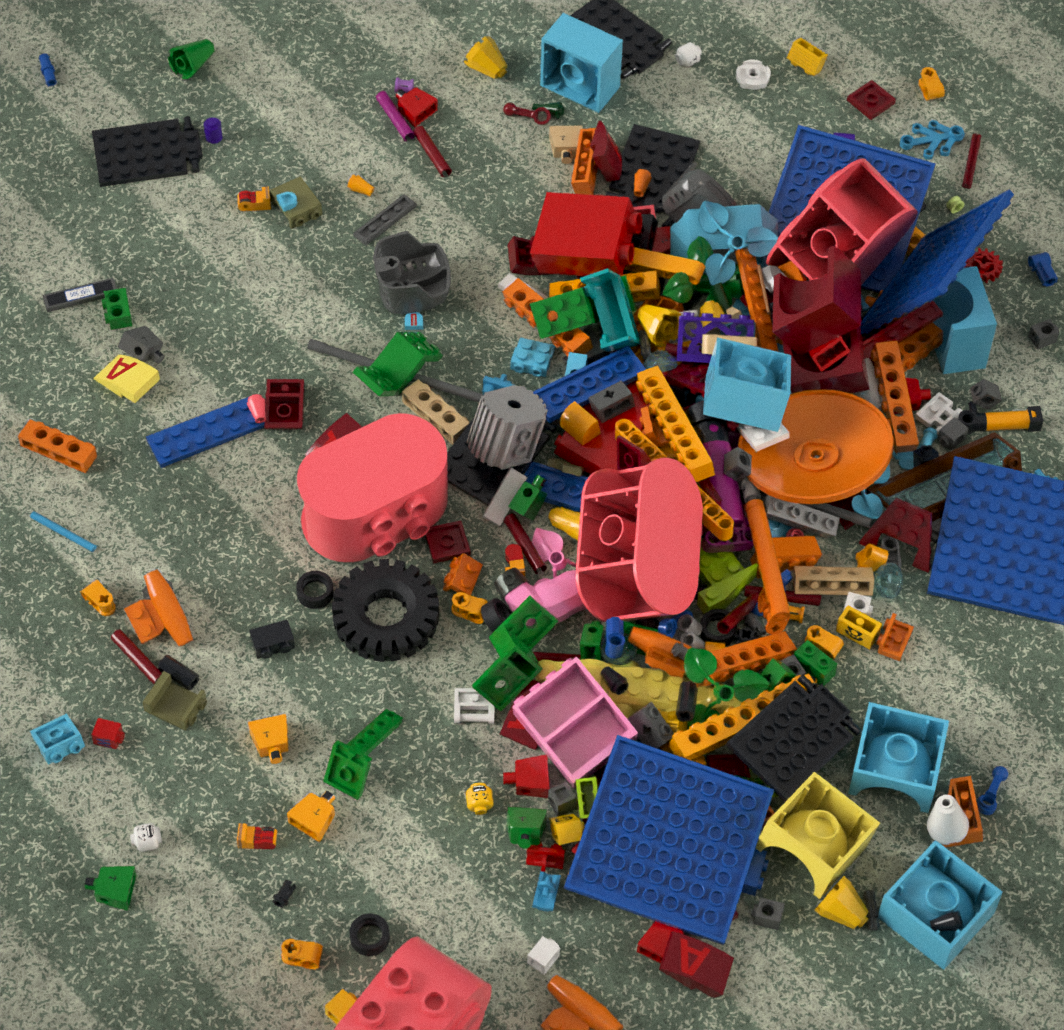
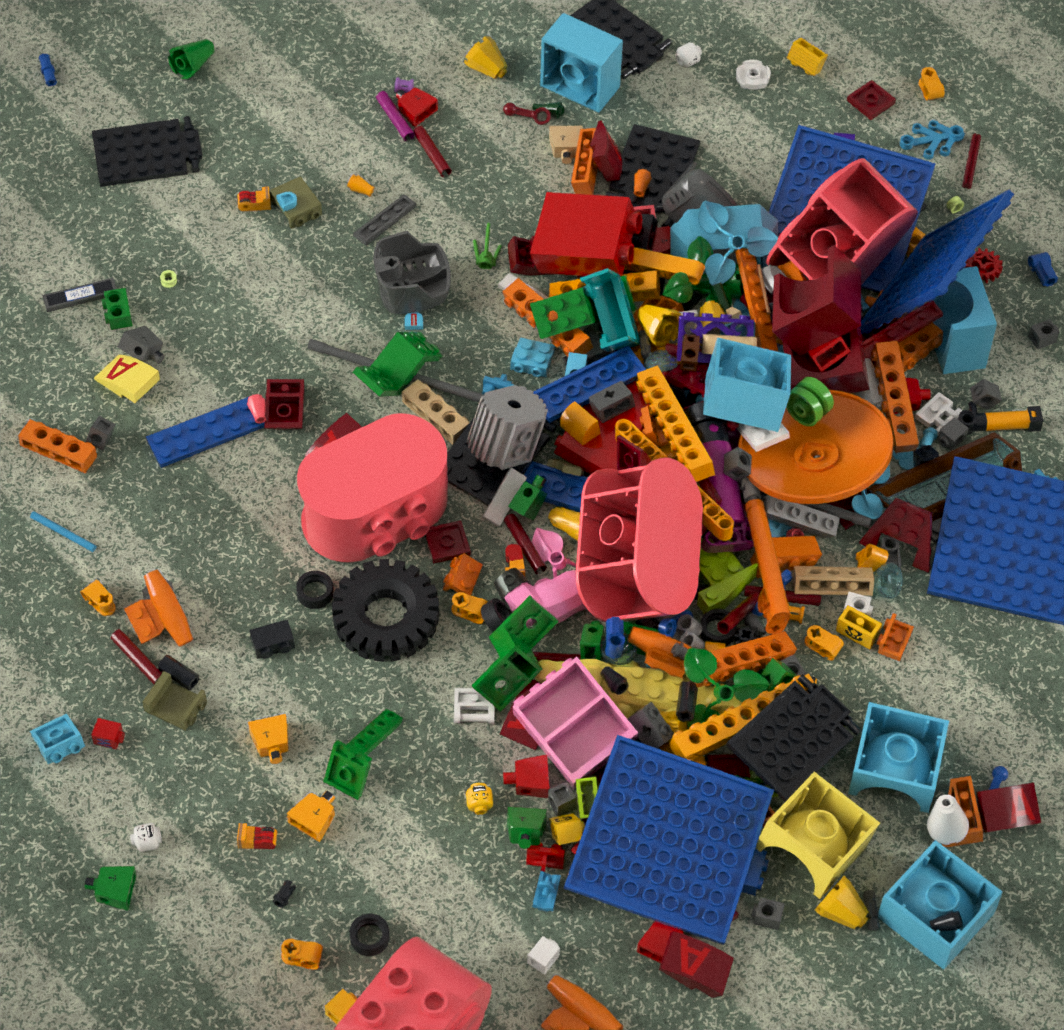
dark purple brick [204,117,223,144] -> none
green brick [794,640,838,685] -> none
none -> dark grey brick [86,416,116,450]
none -> yellowish green bush [160,270,177,288]
none -> bright green plant [473,223,502,269]
none -> reddish brown leg [680,334,700,372]
none -> bright green wheel [786,377,834,426]
none -> dark red slope [976,782,1041,833]

